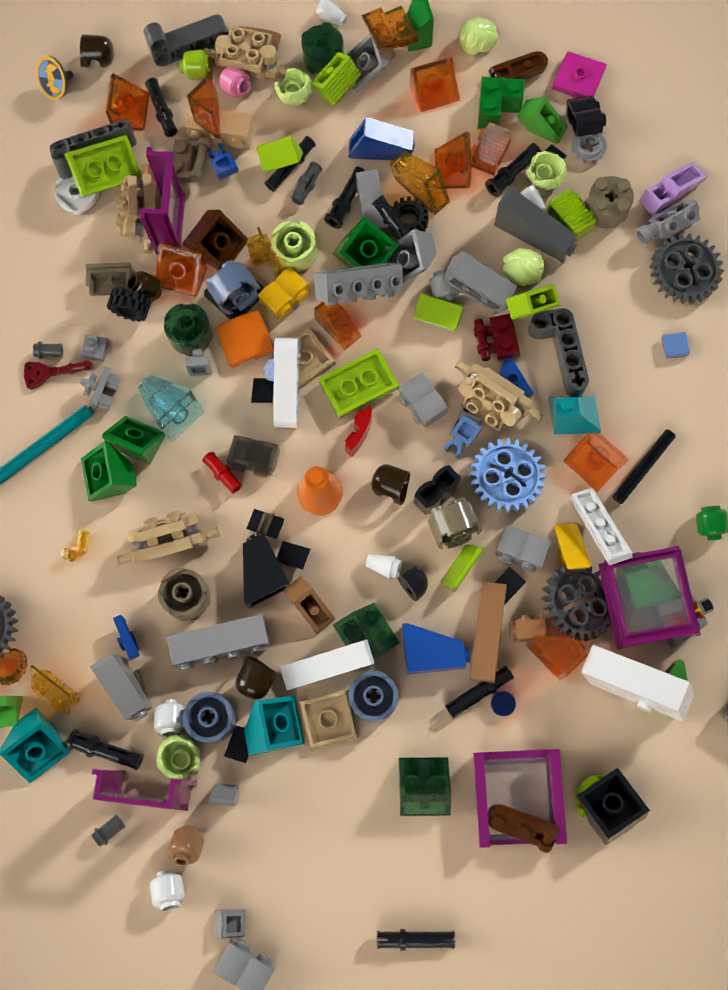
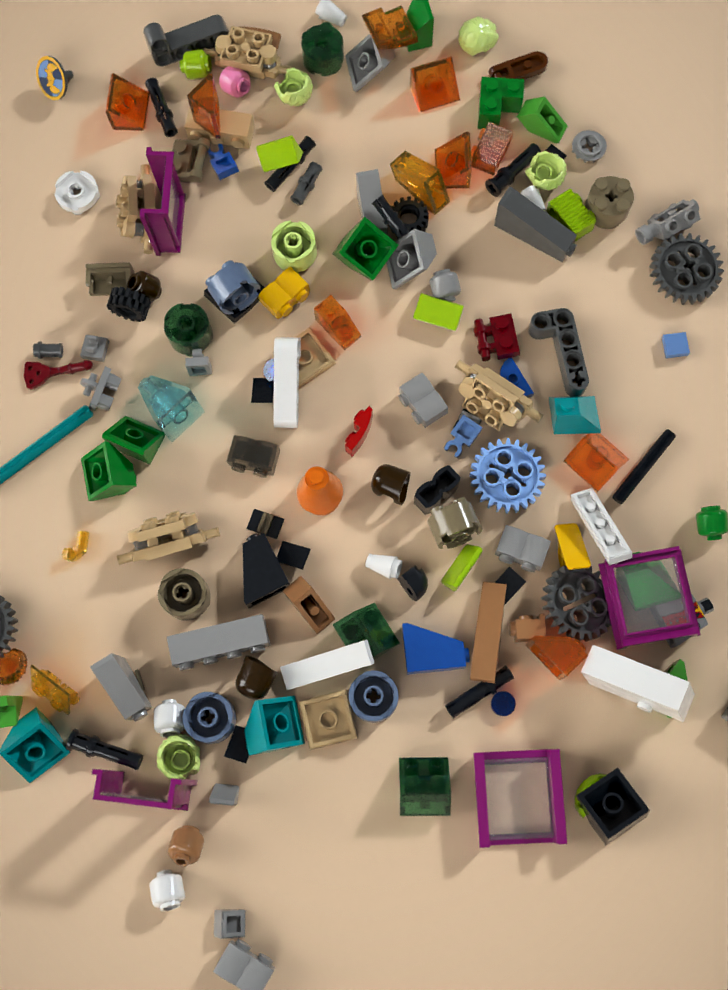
dark grey beam [50,120,137,179] -> none
lime plate [65,135,141,197] -> none
dark brown helmet [80,34,114,67] -> none
dark grey pin [91,814,125,847] -> none
blue plate [113,614,140,661] -> none
clear orange slope [156,243,207,297] -> none
reddish brown slope [182,209,249,271] -> none
red pin [202,451,243,494] -> none
orange slope [215,310,274,368] -> none
clear yellow hinge [247,227,281,279] -> none
lime brick [311,52,361,106] -> none
light grey brick [314,263,403,306] -> none
lime plate [318,348,400,419] -> none
black pin [324,167,365,229] -> none
blue slope [348,117,415,161] -> none
black pin [377,929,455,951] -> none
light grey brick [442,251,517,314] -> none
reddish brown plate [488,804,559,853] -> none
yellowish green hair [502,247,544,287] -> none
lime brick [506,284,560,320] -> none
dark pink plate [552,51,607,98] -> none
black brick [566,96,606,137] -> none
lavender slope [639,162,707,216] -> none

